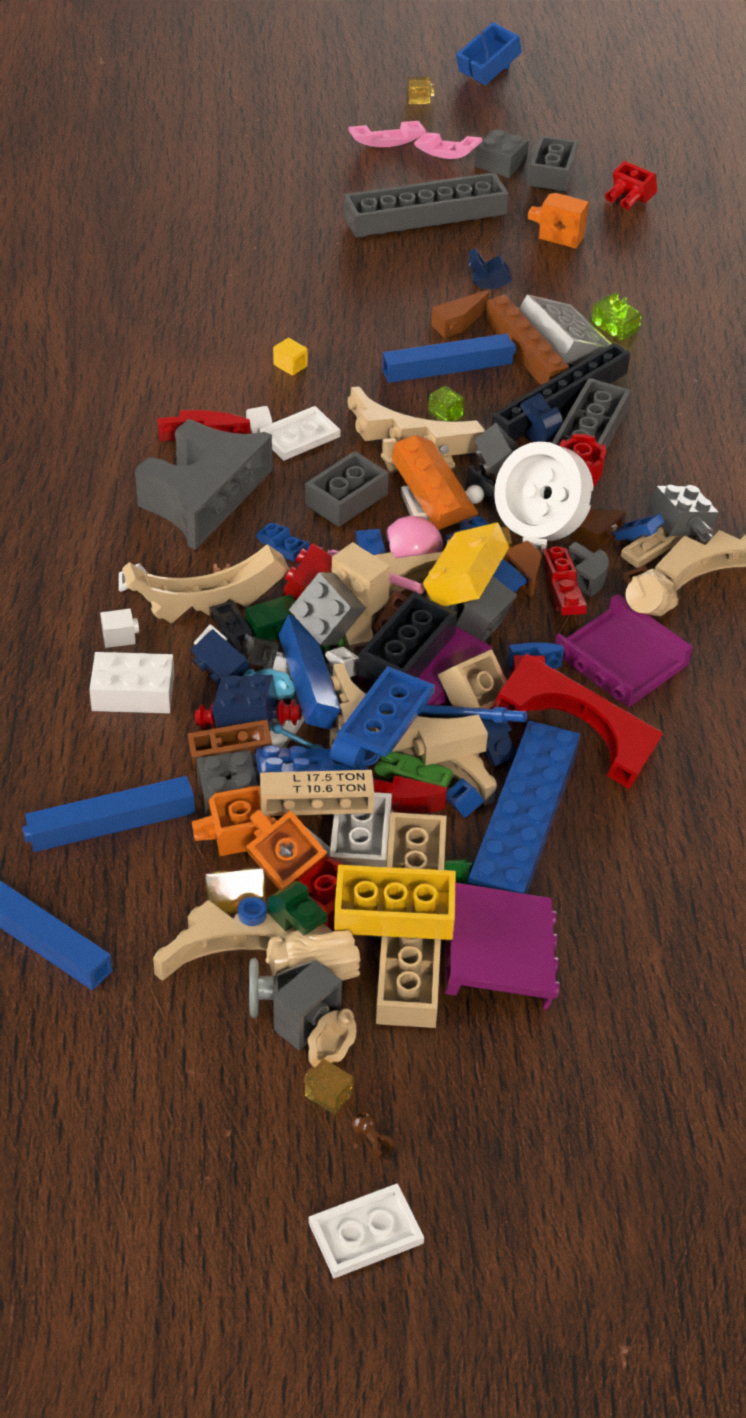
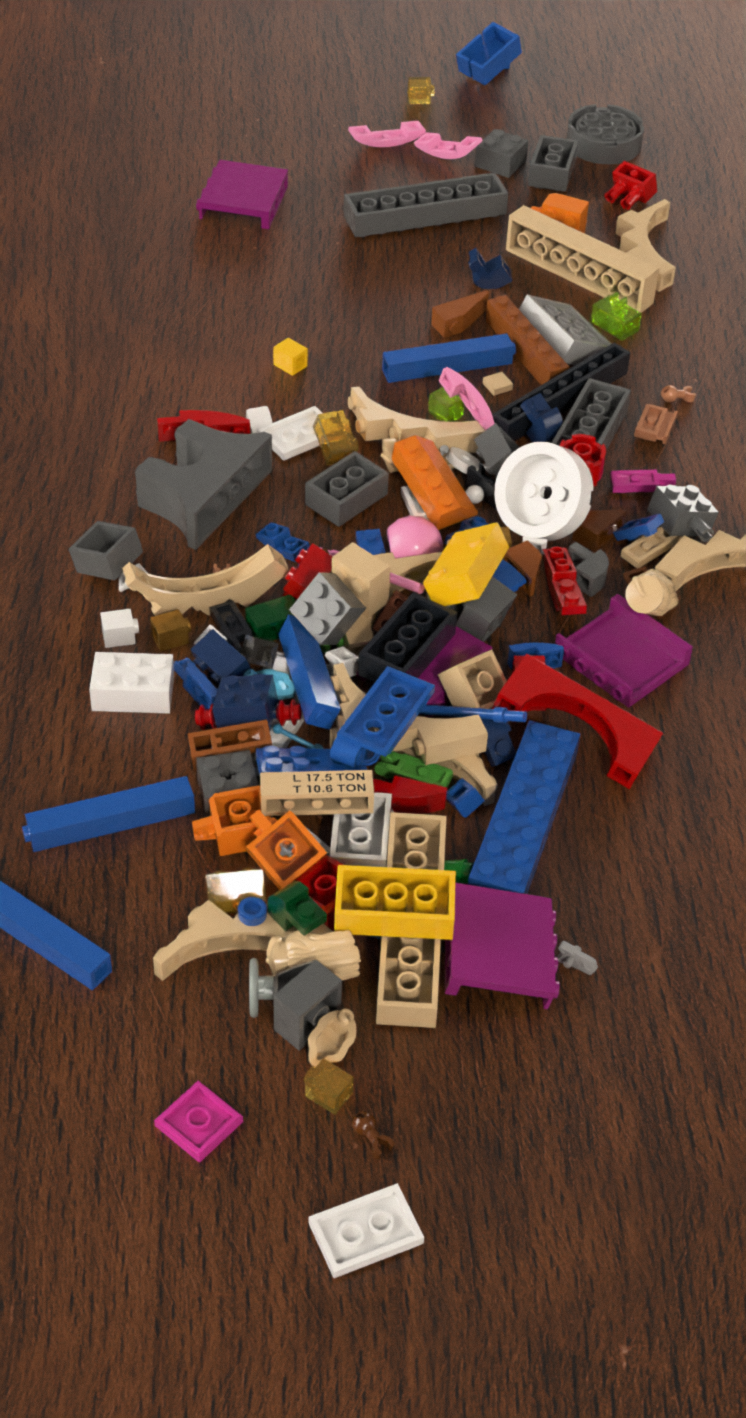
none -> dark grey piece [69,521,143,580]
none -> pearl gold brick [150,609,191,652]
none -> dark pink tile [154,1081,243,1163]
none -> blue hinge [174,658,218,709]
none -> magenta panel [196,160,288,229]
none -> clear yellow brick [313,410,359,465]
none -> bright pink slope [439,367,495,431]
none -> white piece [446,447,480,474]
none -> tan tile [483,372,513,396]
none -> tan brick [506,205,659,314]
none -> light grey piece [557,941,598,975]
none -> dark grey brick [566,104,644,164]
none -> dark pink hinge [610,469,676,493]
none -> tan arch [616,199,676,292]
none -> nougat plate [634,404,678,444]
none -> nougat arm [661,385,696,403]

